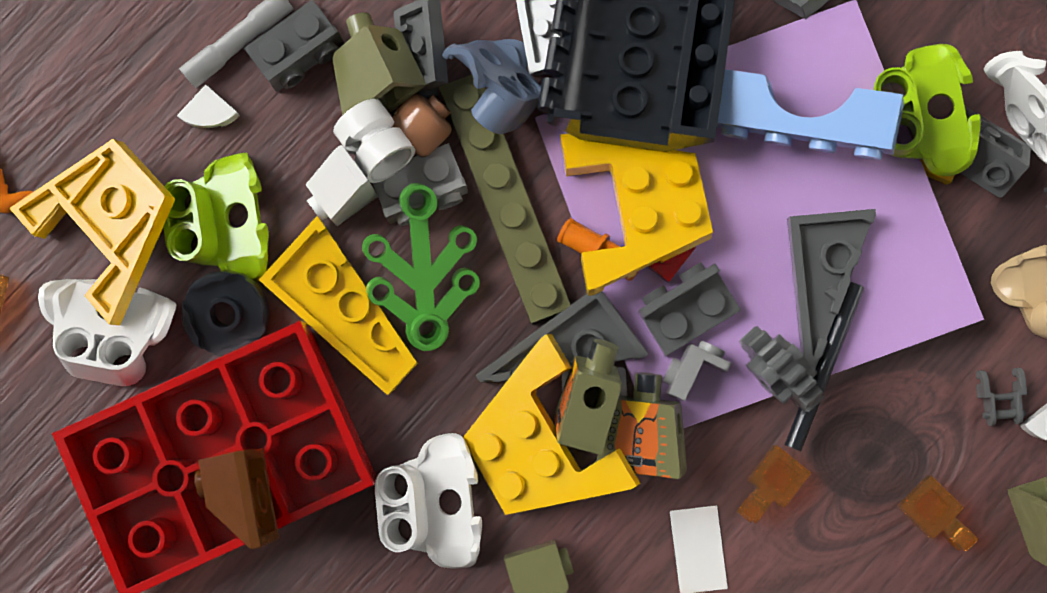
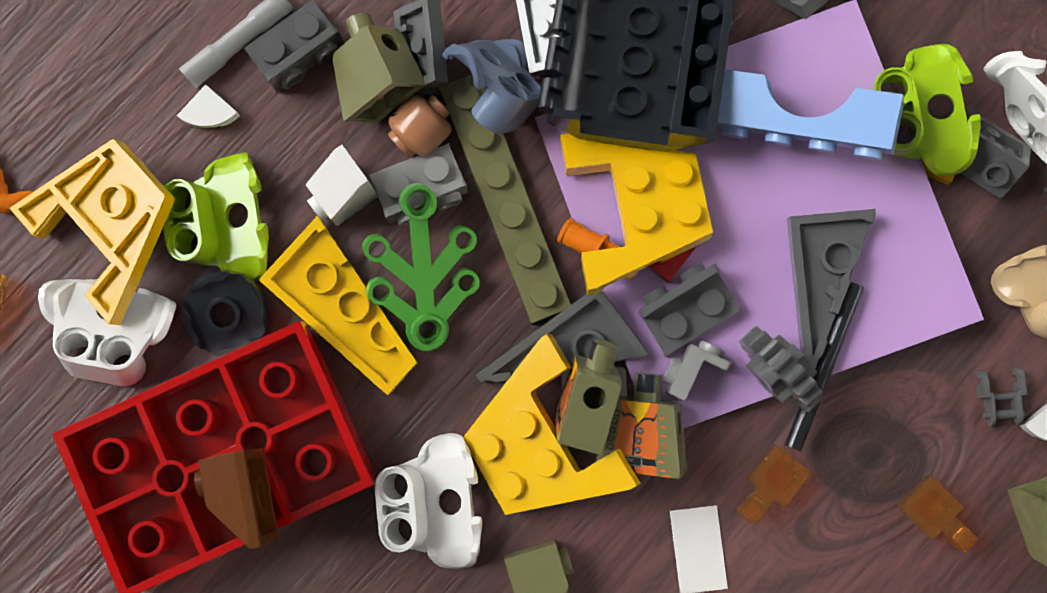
white wheel [334,99,415,183] -> none

